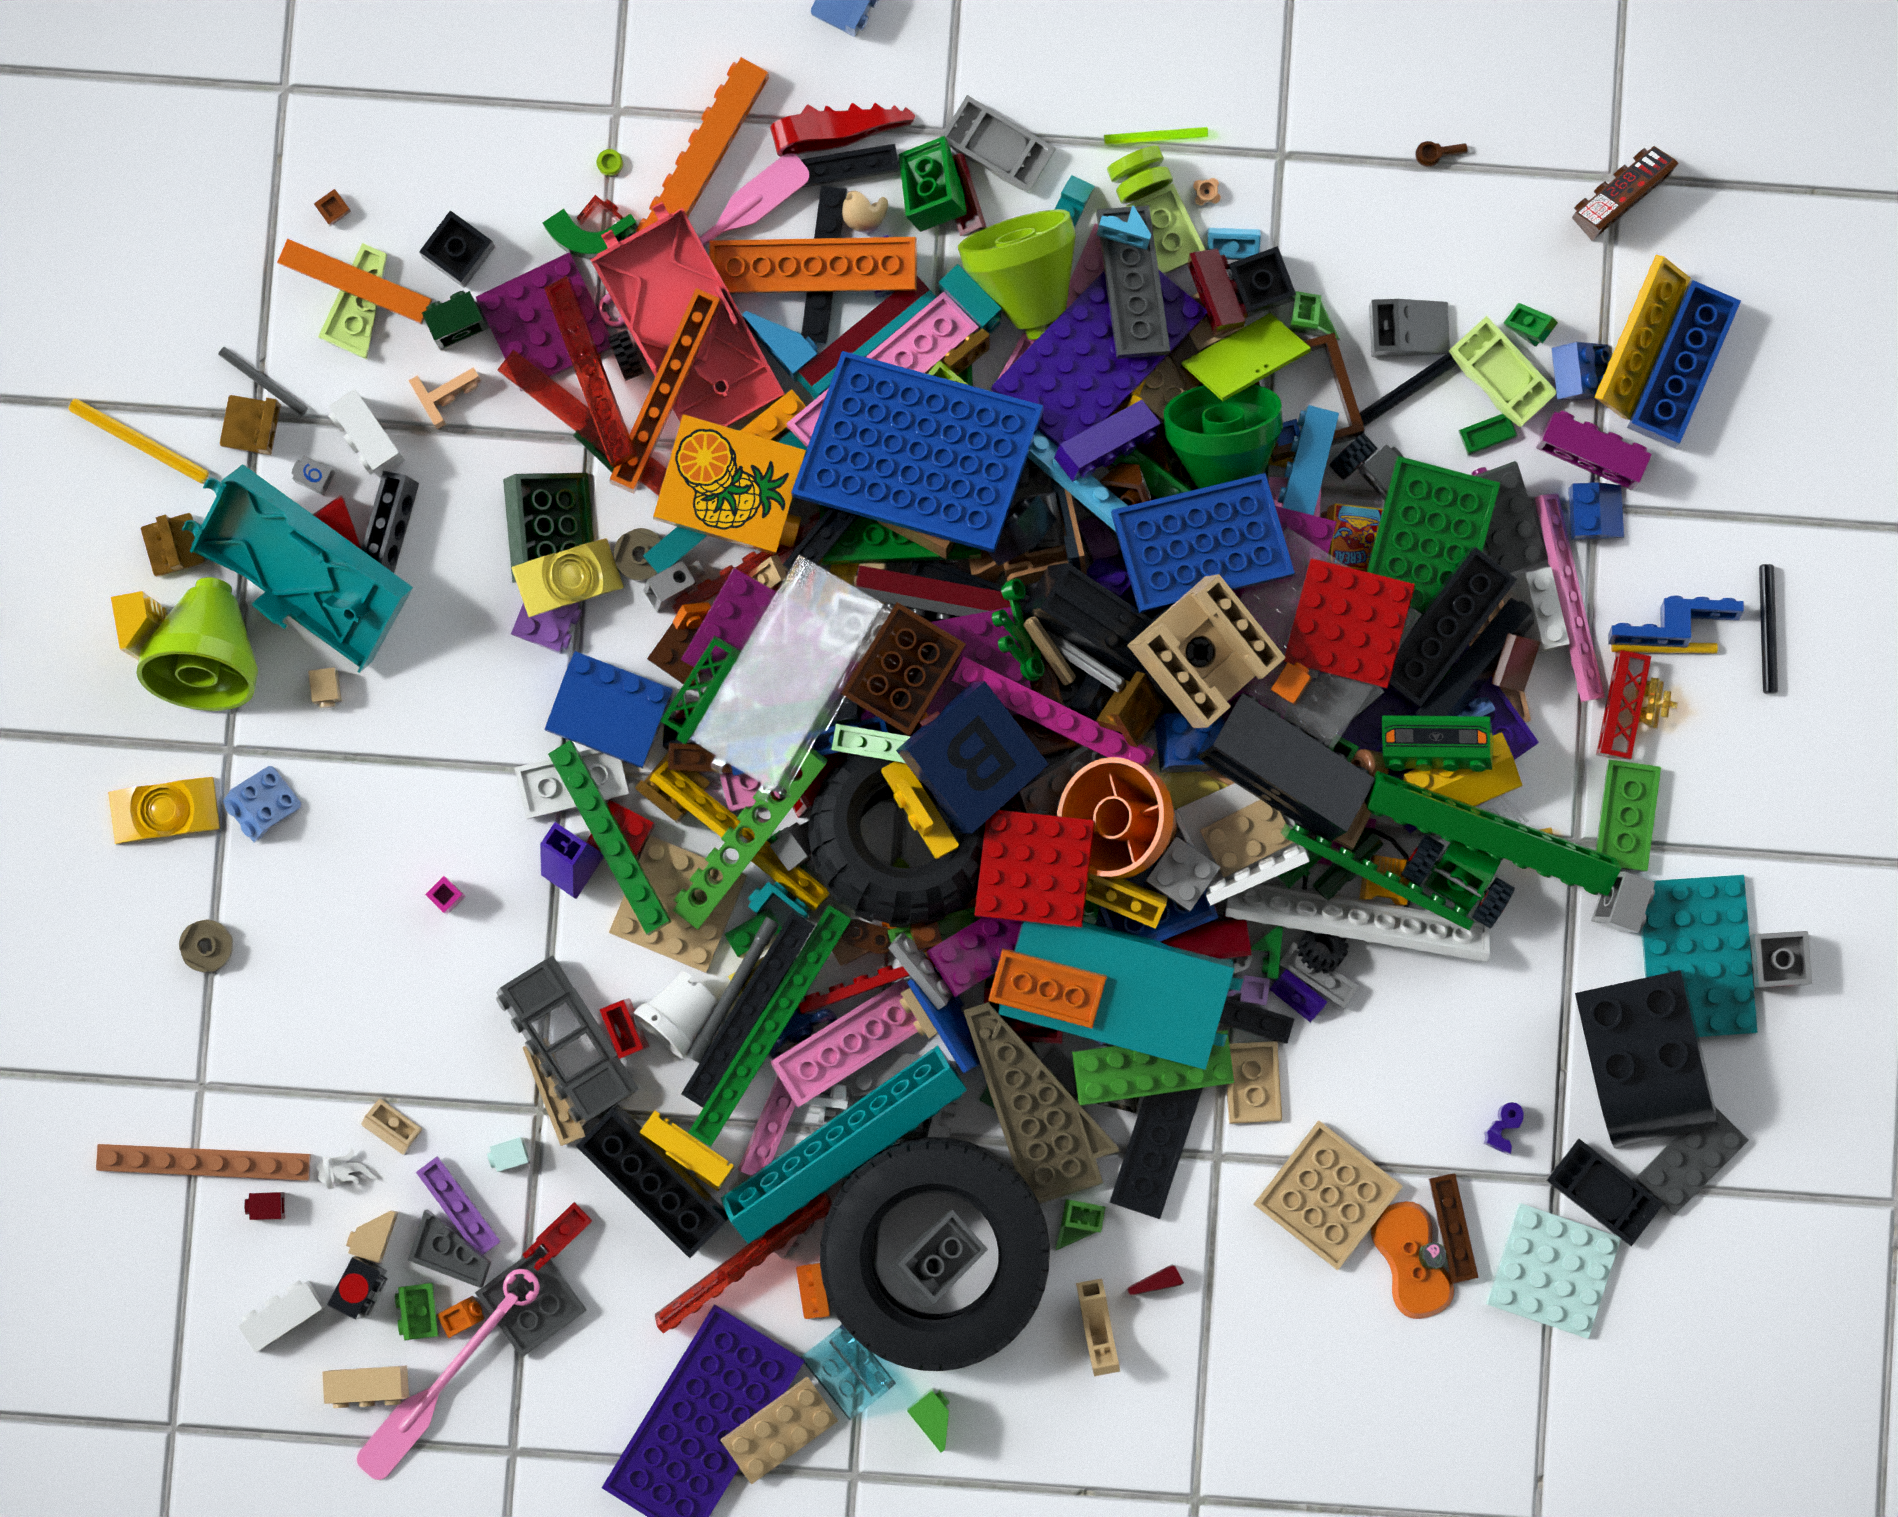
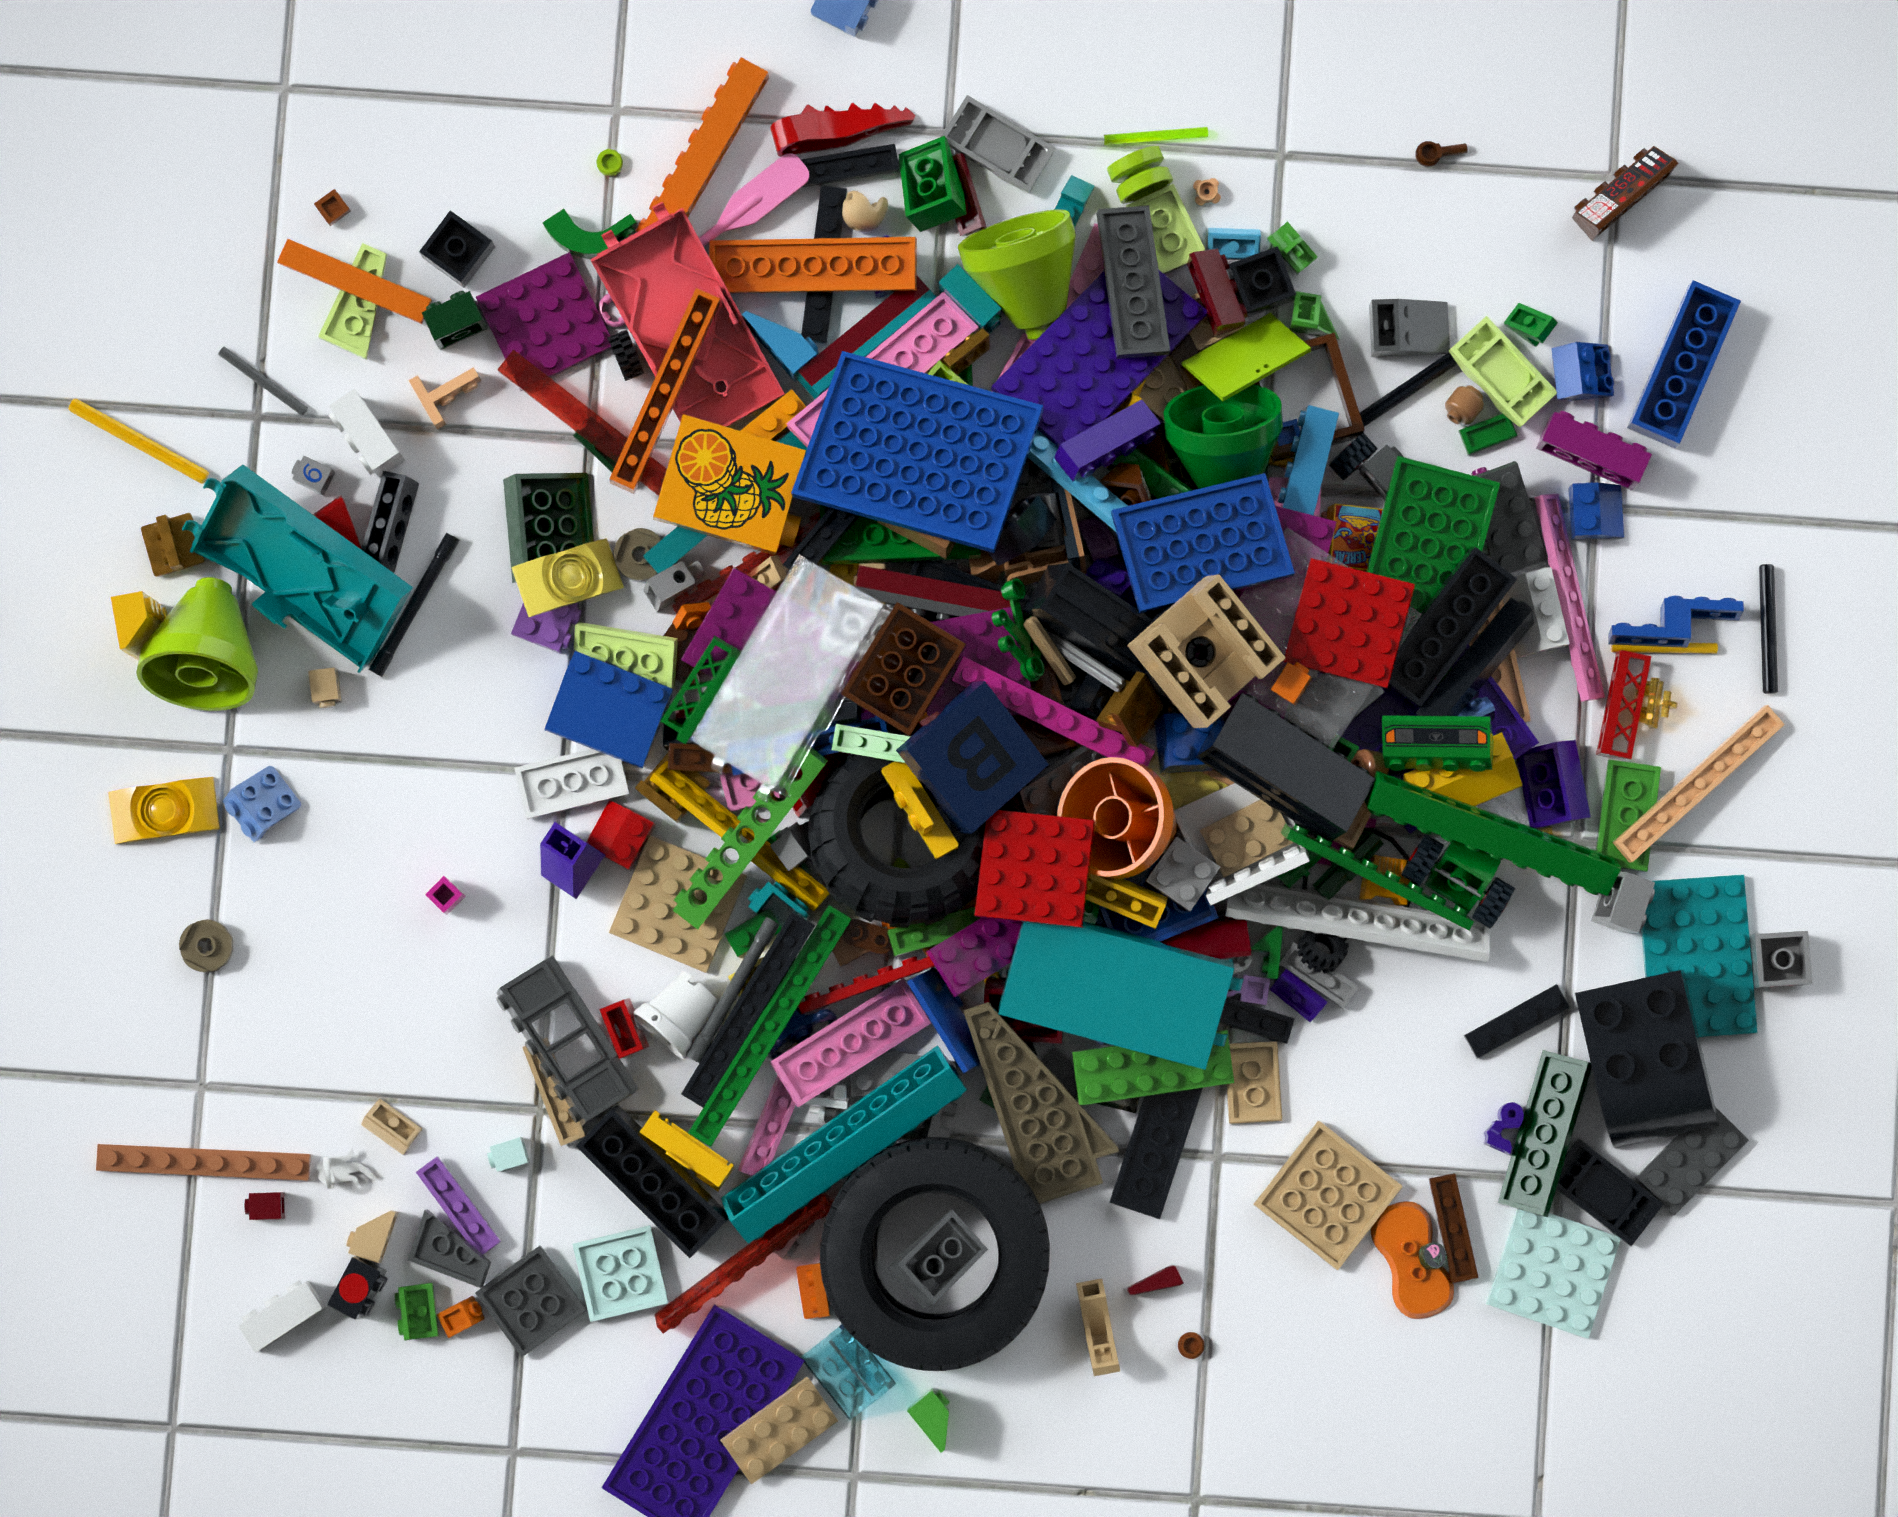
pearl gold bracket [219,395,281,455] -> none
tan brick [322,1365,409,1408] -> none
bright pink piece [357,1269,540,1480] -> none
red hinge [522,1202,592,1271] -> none
clear red plate [544,276,637,468] -> none
green plate [548,740,672,935] -> none
clear red bracket [577,195,623,225] -> none
light grey plate [888,932,953,1010] -> none
tan plate [899,987,938,1038] -> none
dark orange plate [909,922,942,951] -> none
orange tile [988,948,1107,1028] -> none
bright green slope [1055,1199,1106,1251] -> none
medium azure slope [1096,205,1151,250] -> none
reddish brown tile [1492,633,1541,692] -> none
yellow plate [1594,255,1691,420] -> none
none -> black piece [368,533,460,677]
none -> light aqua plate [572,1225,669,1322]
none -> yellowish green wing [574,622,678,690]
none -> dark orange plate [1178,1332,1205,1359]
none -> bright green hips [1267,221,1318,275]
none -> medium nougat head [1445,385,1484,425]
none -> black plate [1463,984,1570,1059]
none -> plate [1498,1050,1592,1217]
none -> dark purple slope [1517,740,1591,829]
none -> light nougat plate [1612,705,1785,863]

